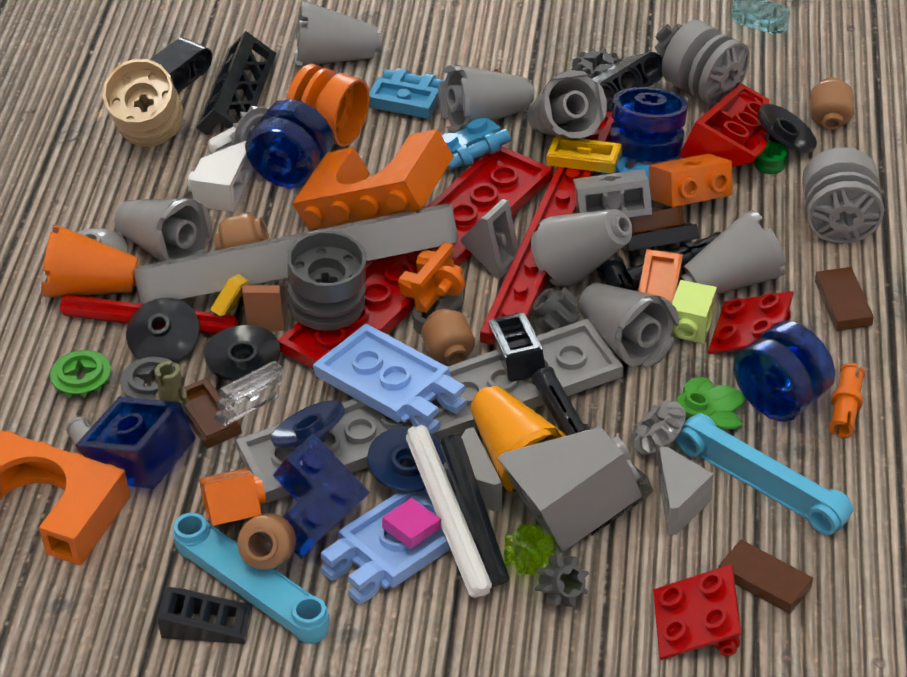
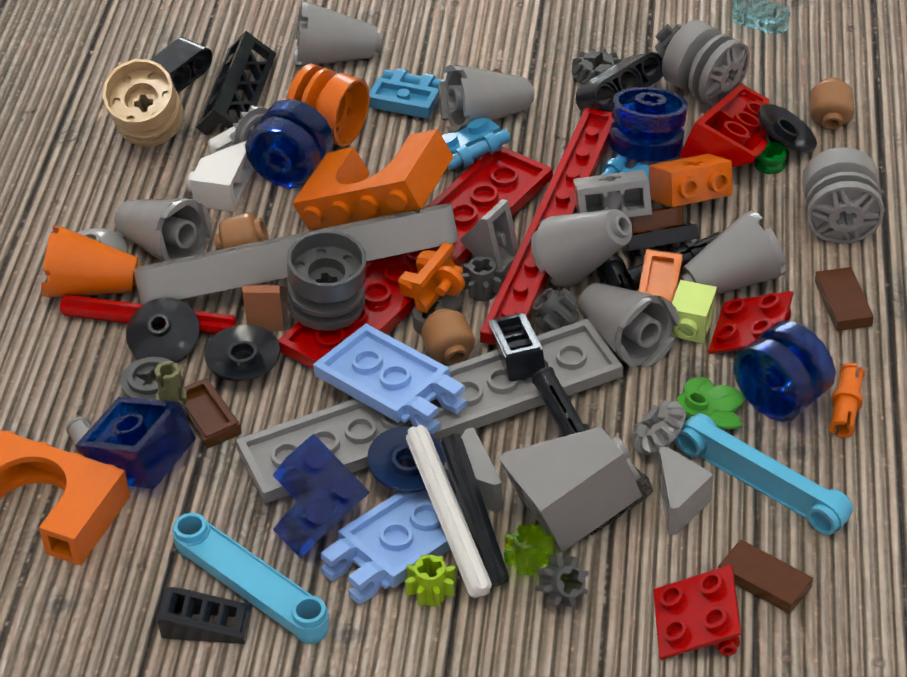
bright green gear [50,350,112,399] -> none
orange brick [199,468,266,526] -> none
yellow tile [210,274,249,317] -> none
clear tile [214,361,284,426] -> none
medium nougat head [237,513,296,570] -> none
dark blue dish [271,400,345,449] -> none
dark pink tile [382,498,441,549] -> none
light orange cone [470,386,566,493] -> none
light grey cone [528,70,607,140] -> none
yellow tile [546,136,622,174] -> none
none -> lime gear [405,555,456,607]
none -> dark grey gear [462,256,505,302]

